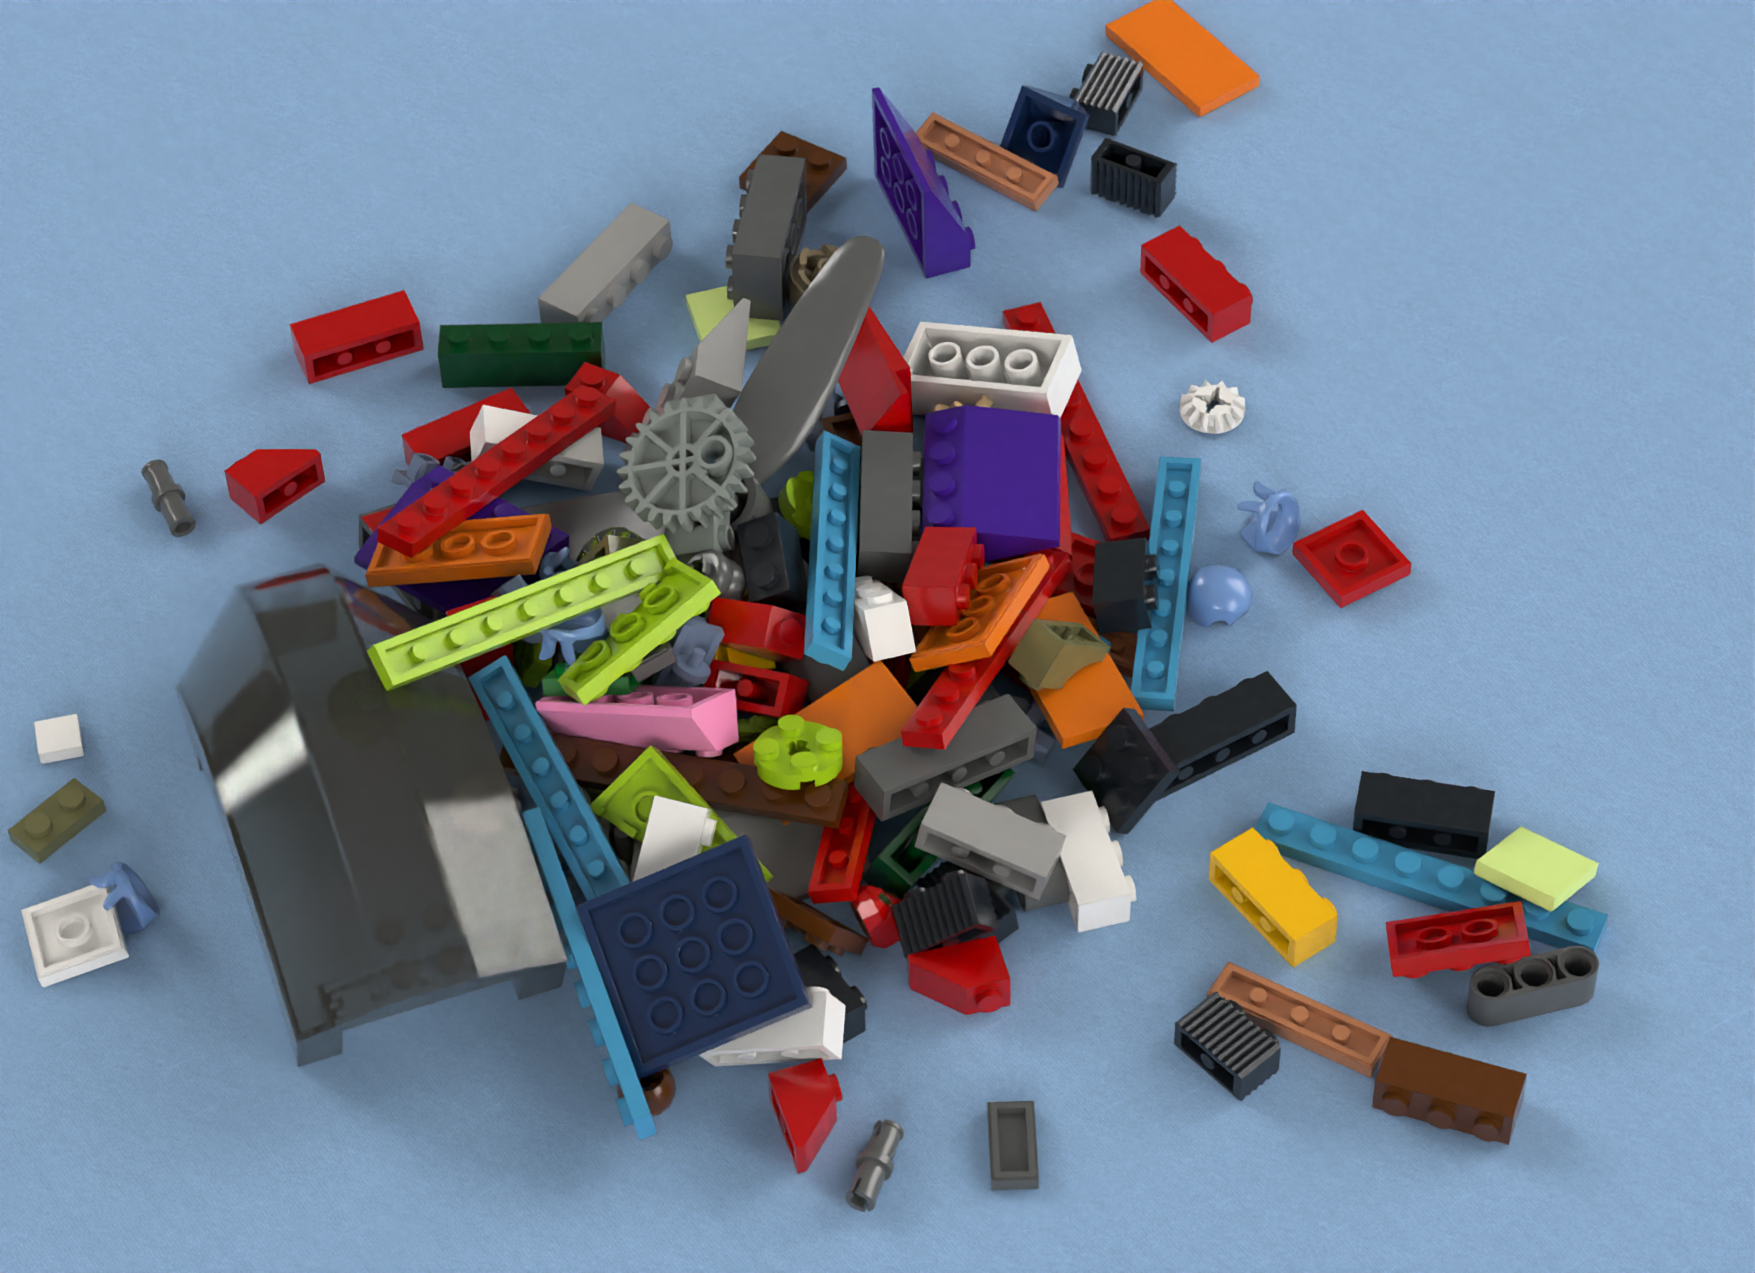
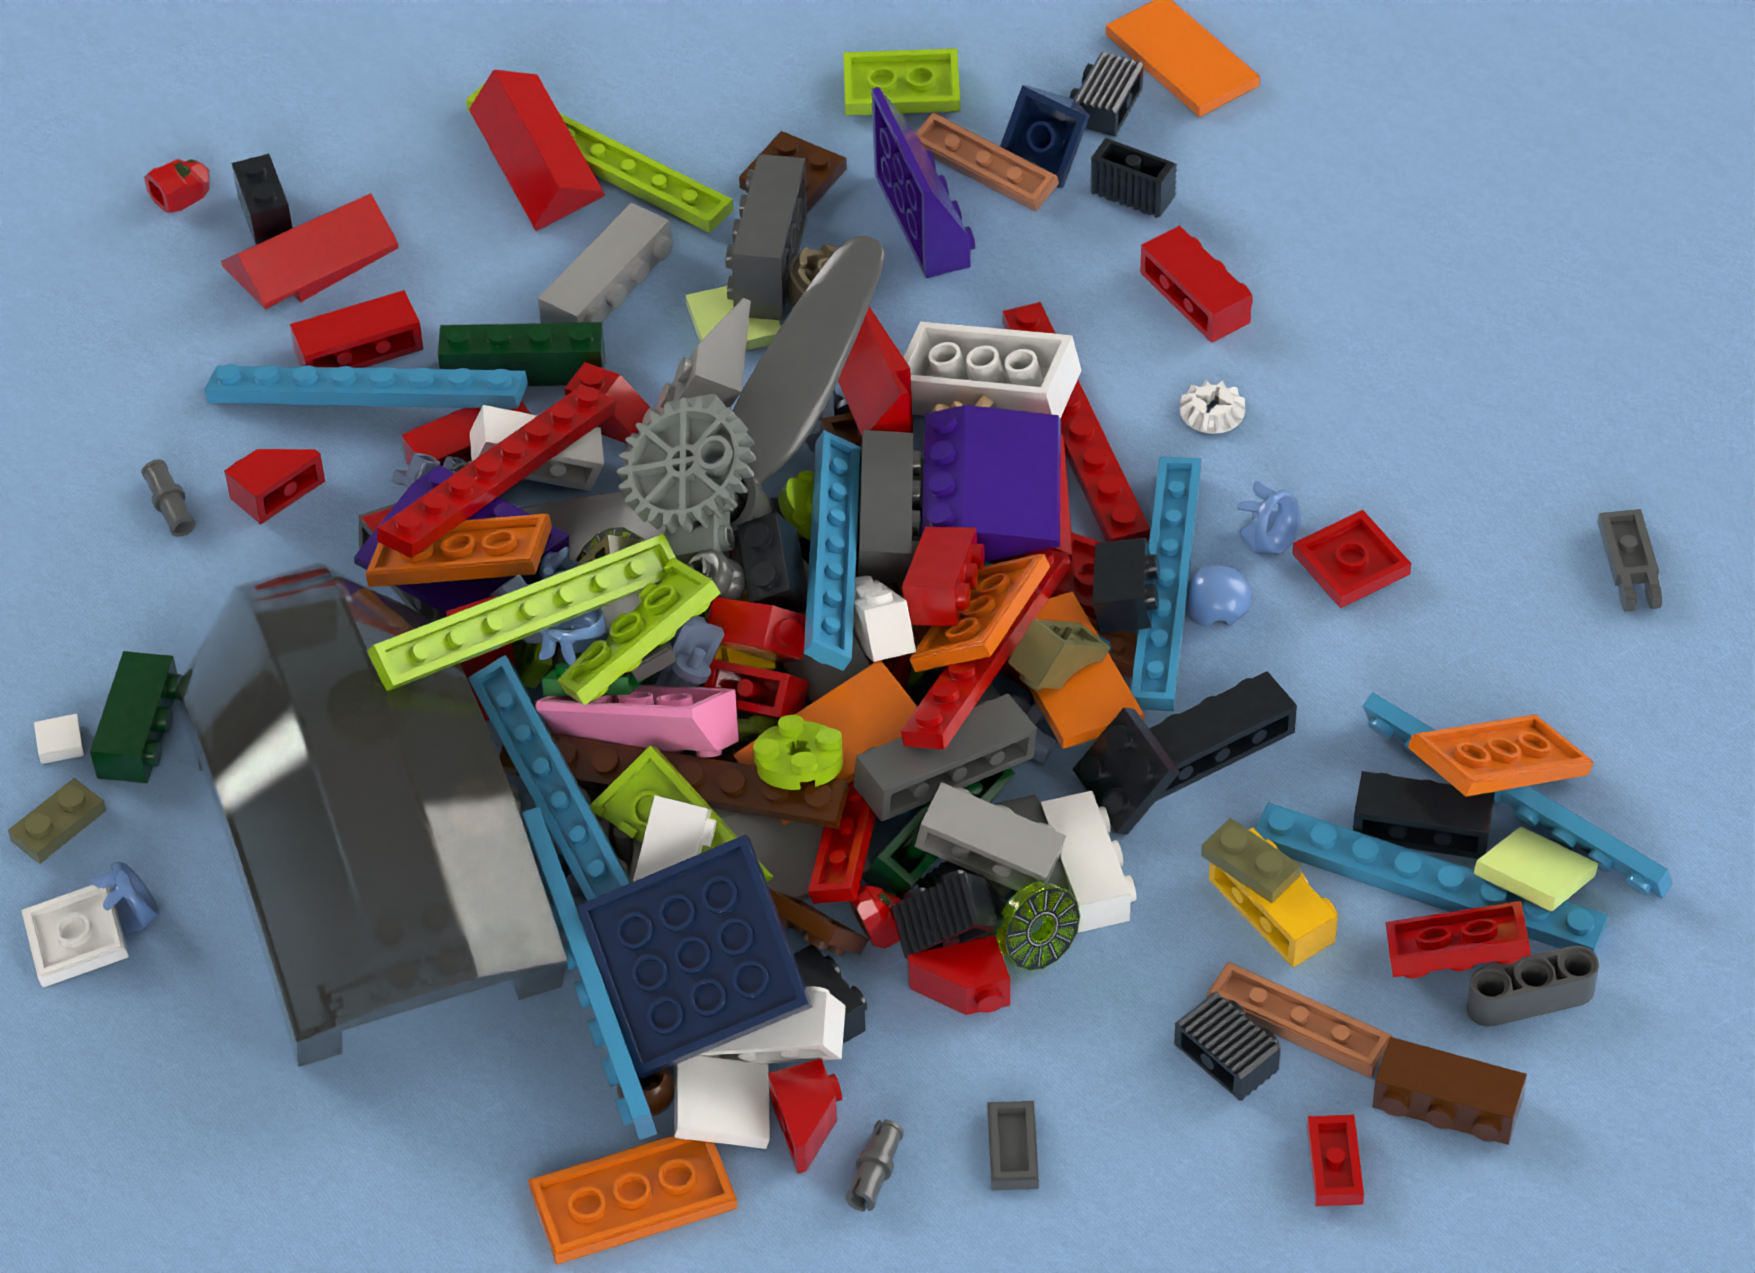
none -> dark green brick [90,651,183,784]
none -> red rock [144,159,210,213]
none -> dark azure plate [204,364,528,409]
none -> red slope [221,193,399,309]
none -> black brick [231,154,293,245]
none -> lime plate [466,83,734,233]
none -> red slope [469,69,605,231]
none -> orange tile [528,1135,738,1265]
none -> white tile [674,1056,770,1149]
none -> lime plate [843,48,960,116]
none -> tile [996,881,1080,971]
none -> olive plate [1201,818,1301,903]
none -> red plate [1306,1114,1364,1206]
none -> dark azure plate [1363,692,1672,898]
none -> orange tile [1407,714,1594,797]
none -> dark grey hinge [1597,509,1662,612]

